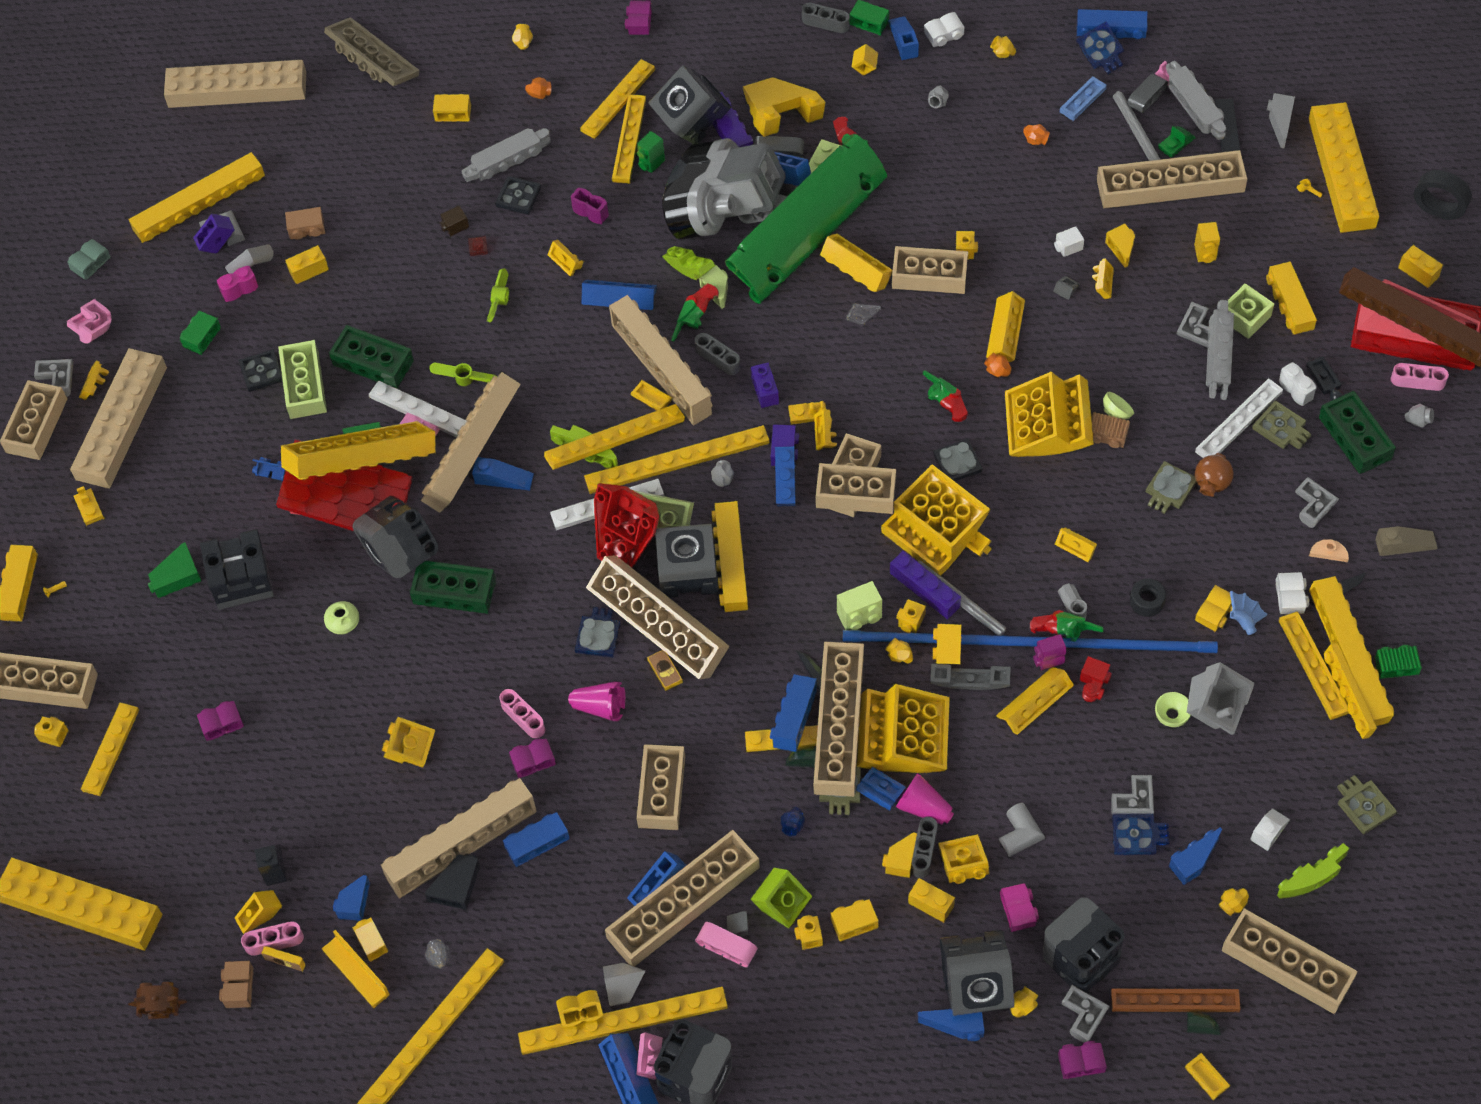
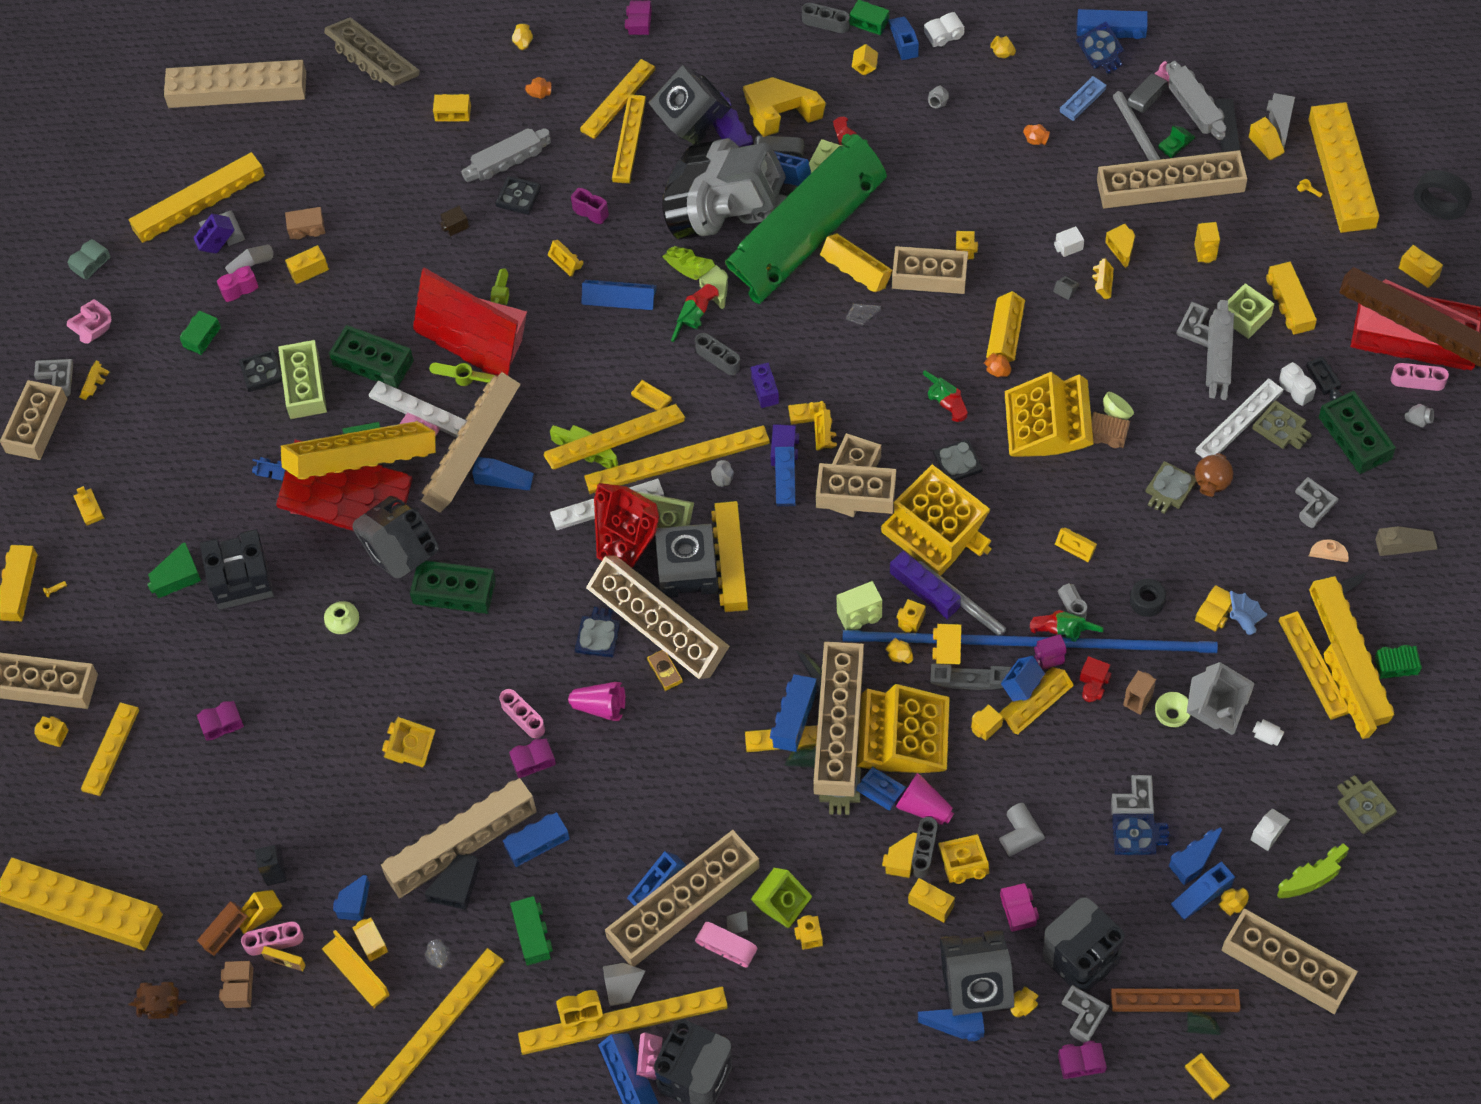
tan brick [70,348,167,489] -> none
clear red plate [468,236,488,256] -> none
tan brick [609,295,712,426] -> none
green brick [637,131,665,173] -> none
tan brick [637,745,685,830] -> none
clear blue rock [781,807,805,837] -> none
yellow brick [831,899,878,941] -> none
white brick [1276,572,1309,614] -> none
none -> dark orange piece [197,901,248,956]
none -> red piece [413,267,527,377]
none -> green brick [510,896,553,966]
none -> yellow brick [971,705,1003,741]
none -> blue brick [1001,656,1045,702]
none -> medium nougat piece [1123,670,1156,715]
none -> blue slope [1171,861,1235,920]
none -> yellow slope [1249,117,1285,160]
none -> white brick [1252,719,1284,746]

